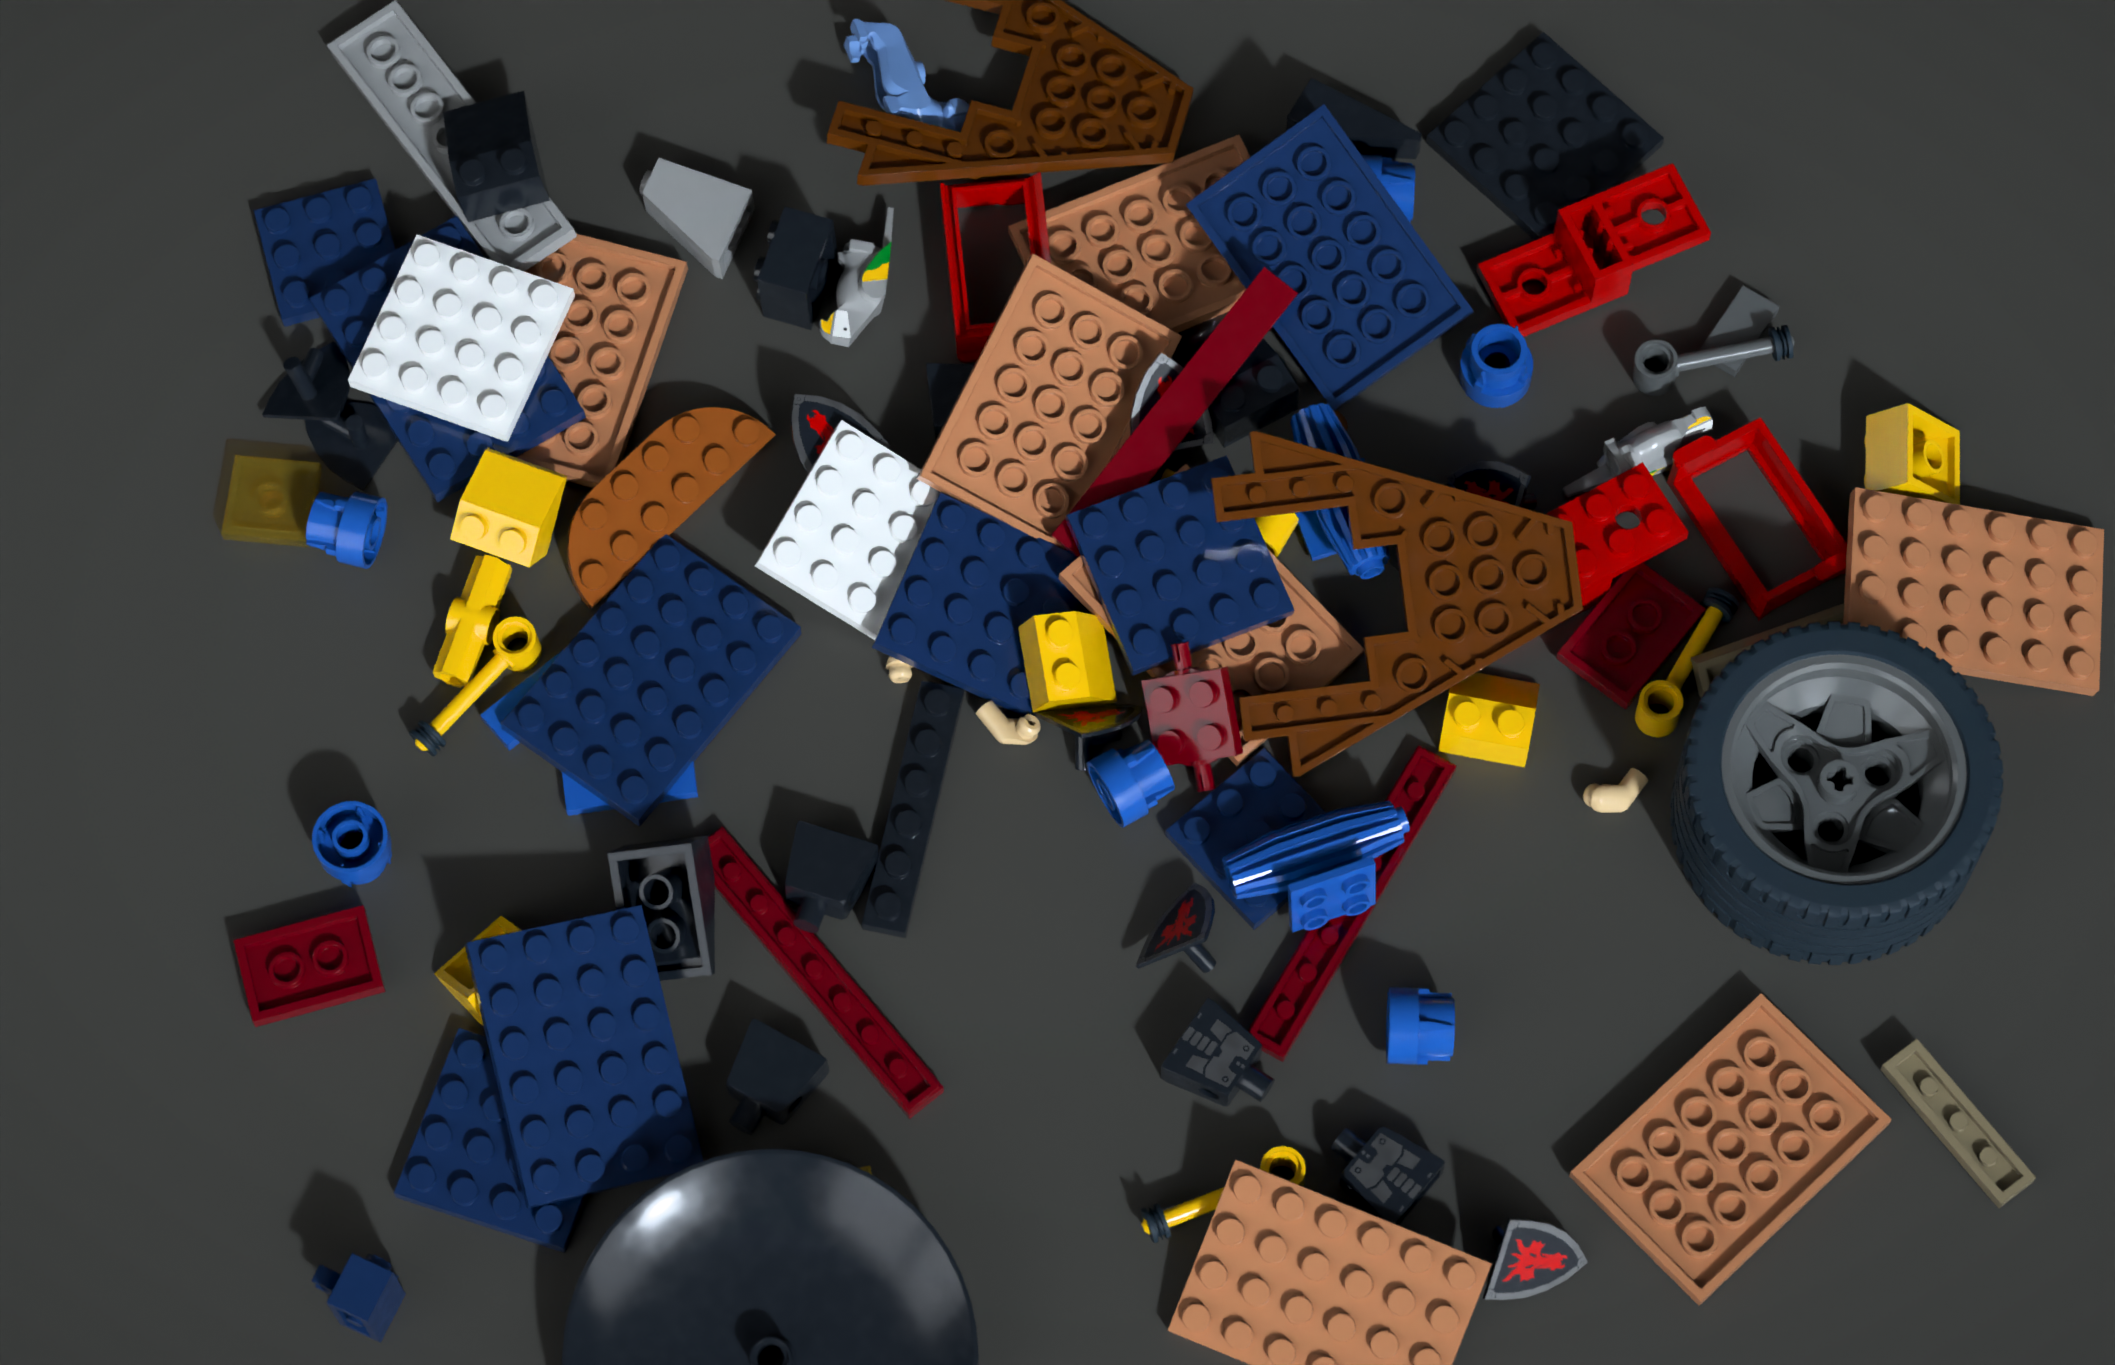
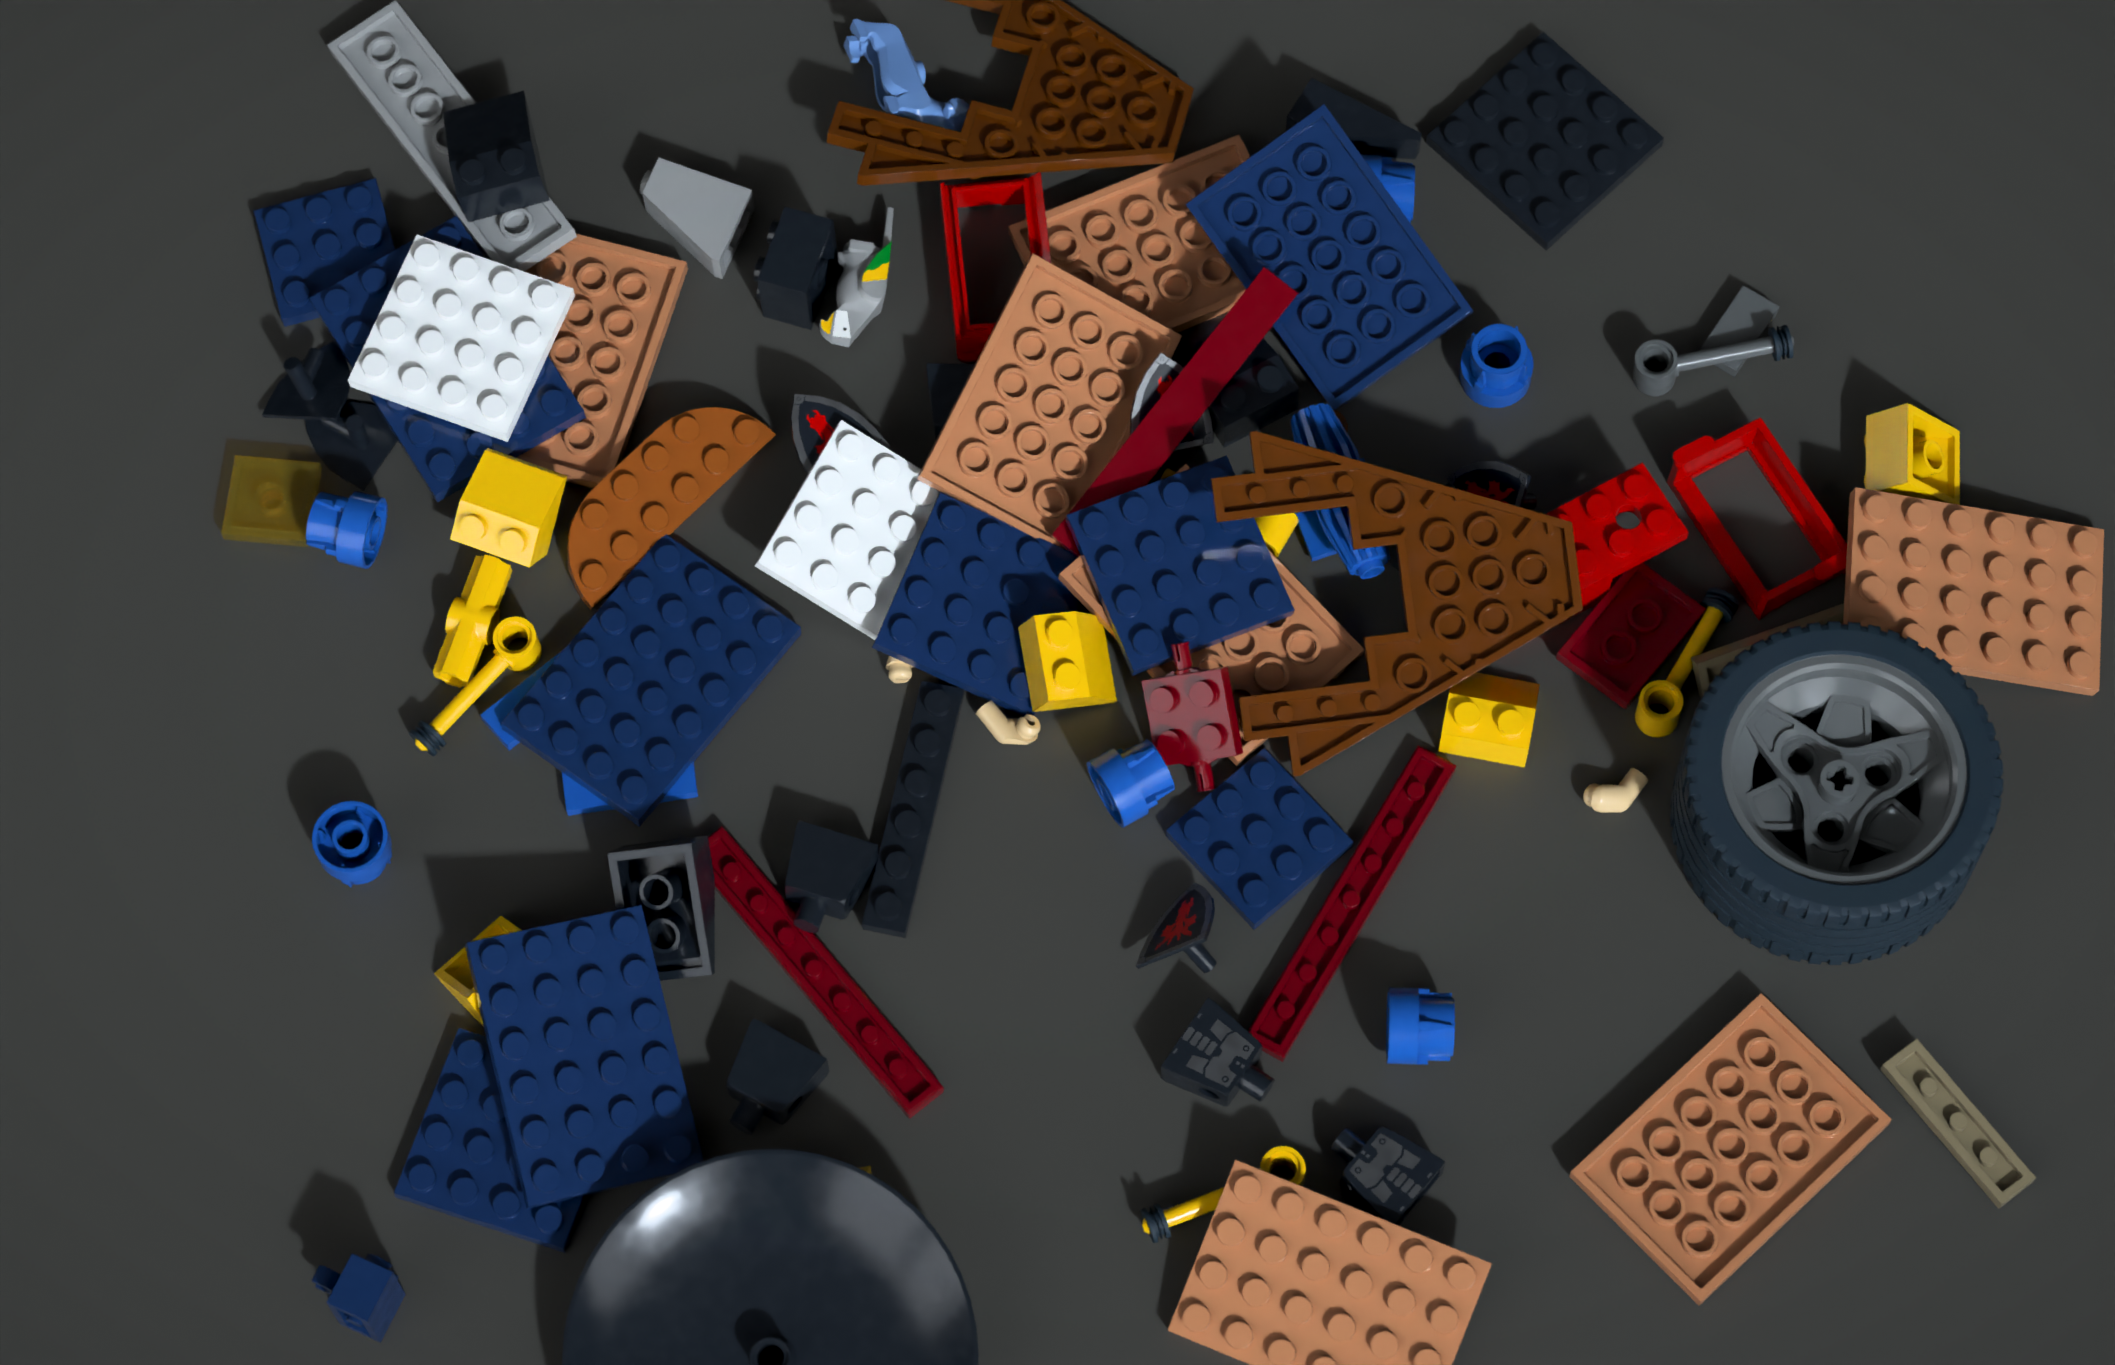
dark red plate [233,905,386,1027] -> none
shield [1034,704,1143,771] -> none
blue plate [1222,801,1410,933] -> none
red bracket [1477,163,1711,337] -> none
shield [1483,1218,1588,1300] -> none
light grey animal [1562,406,1713,498] -> none

